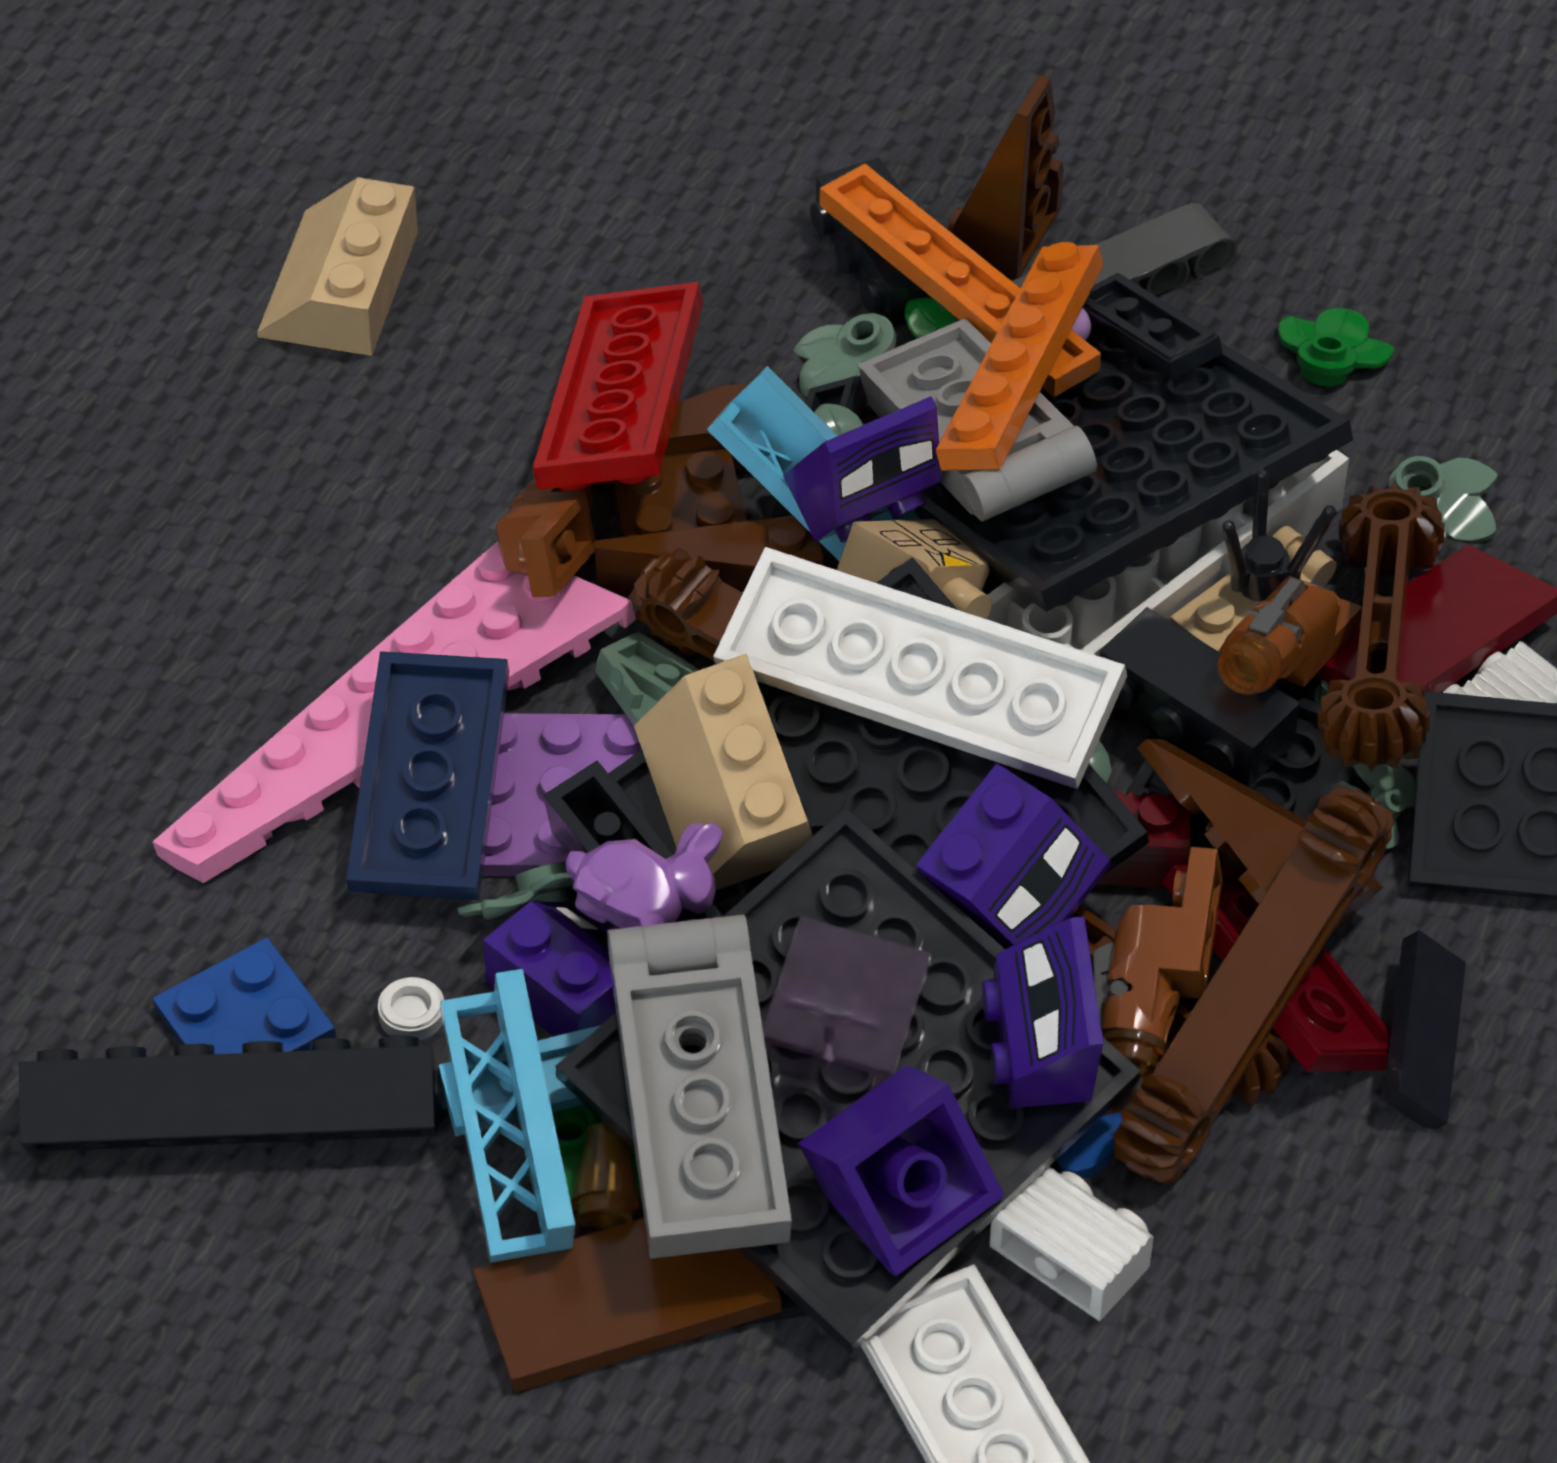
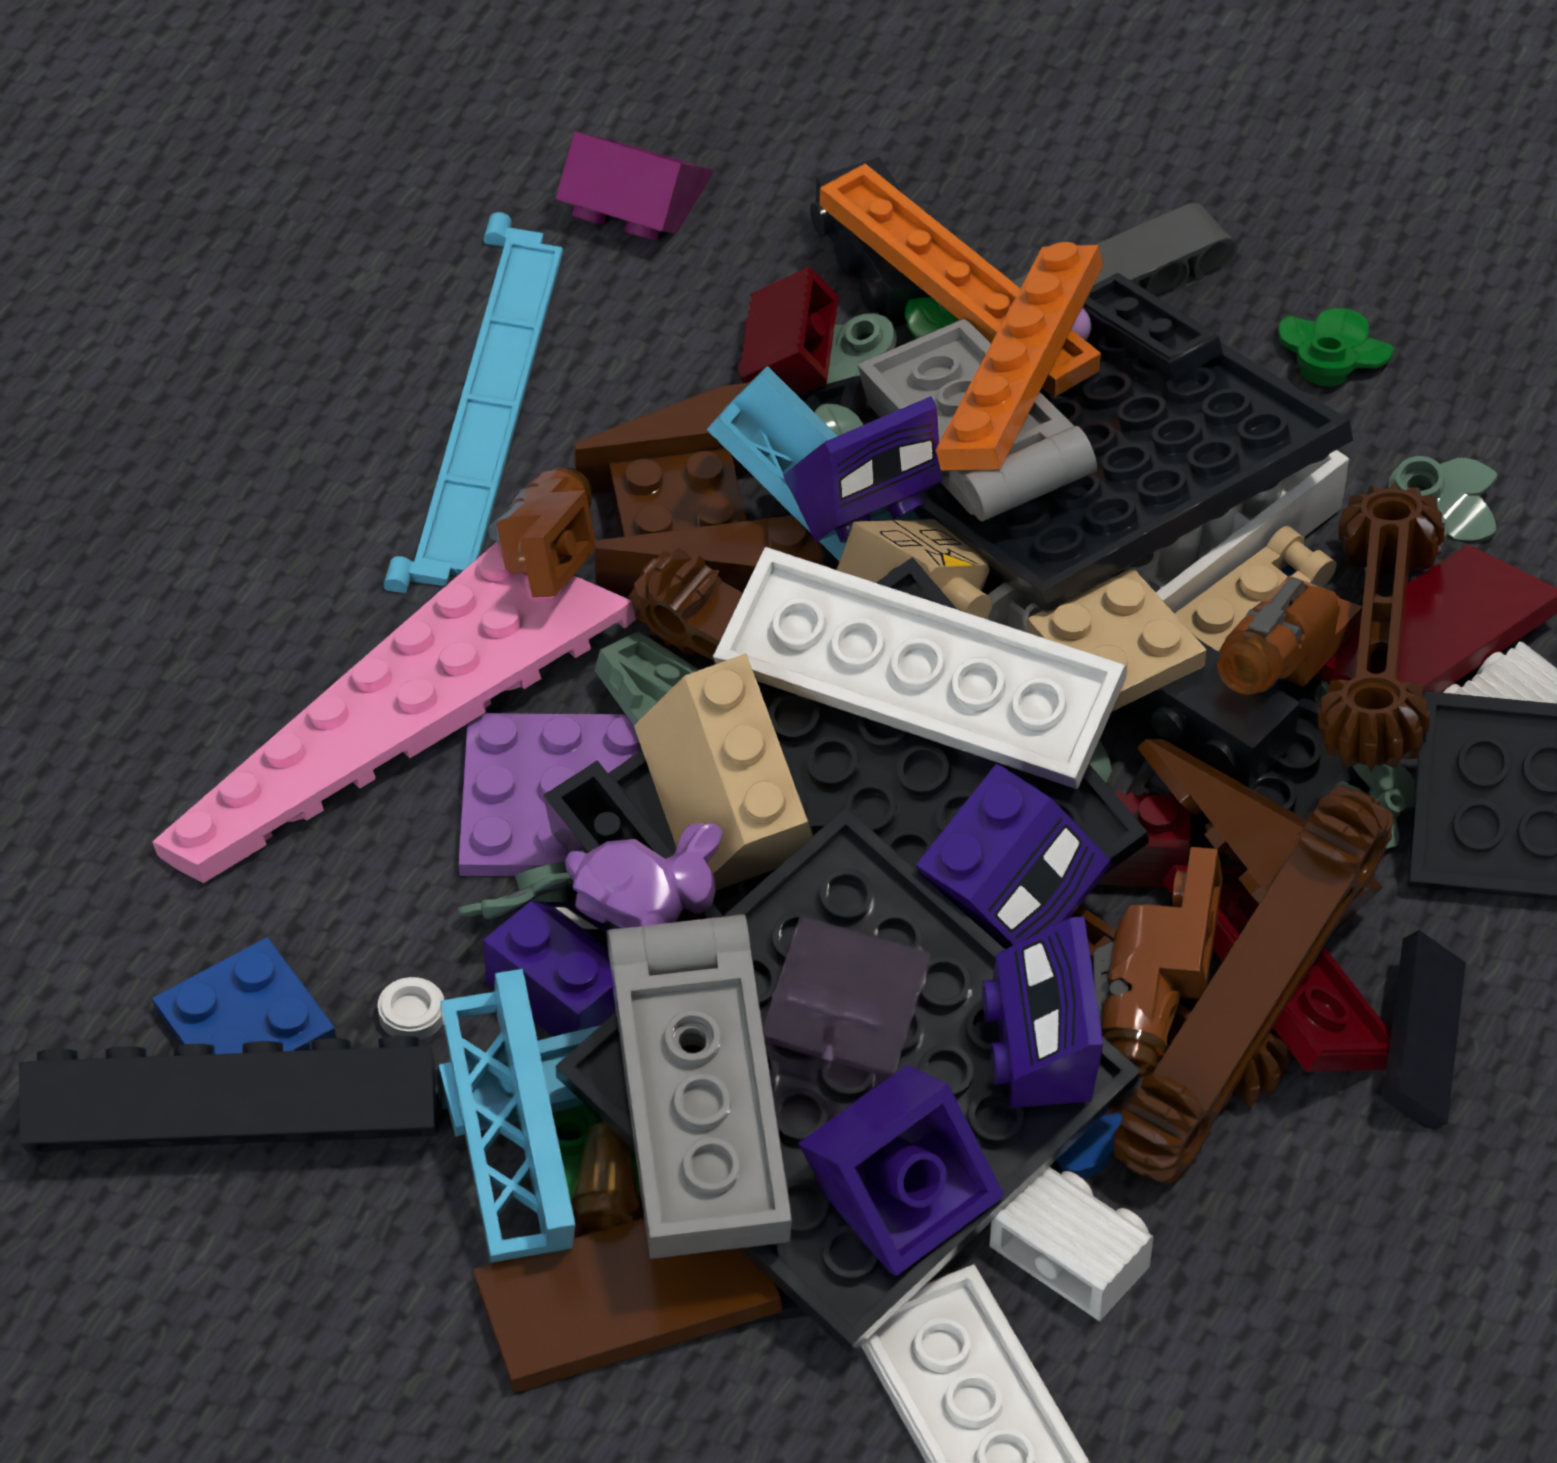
tan slope [257,178,418,356] -> none
dark blue plate [346,651,510,900] -> none
red plate [532,282,704,491] -> none
reddish brown wedge [947,75,1064,281] -> none
black plant [1222,469,1336,602] -> none
none -> medium azure piece [383,212,563,593]
none -> magenta slope [555,131,714,241]
none -> dark red brick [738,267,839,396]
none -> tan plate [1026,568,1206,711]

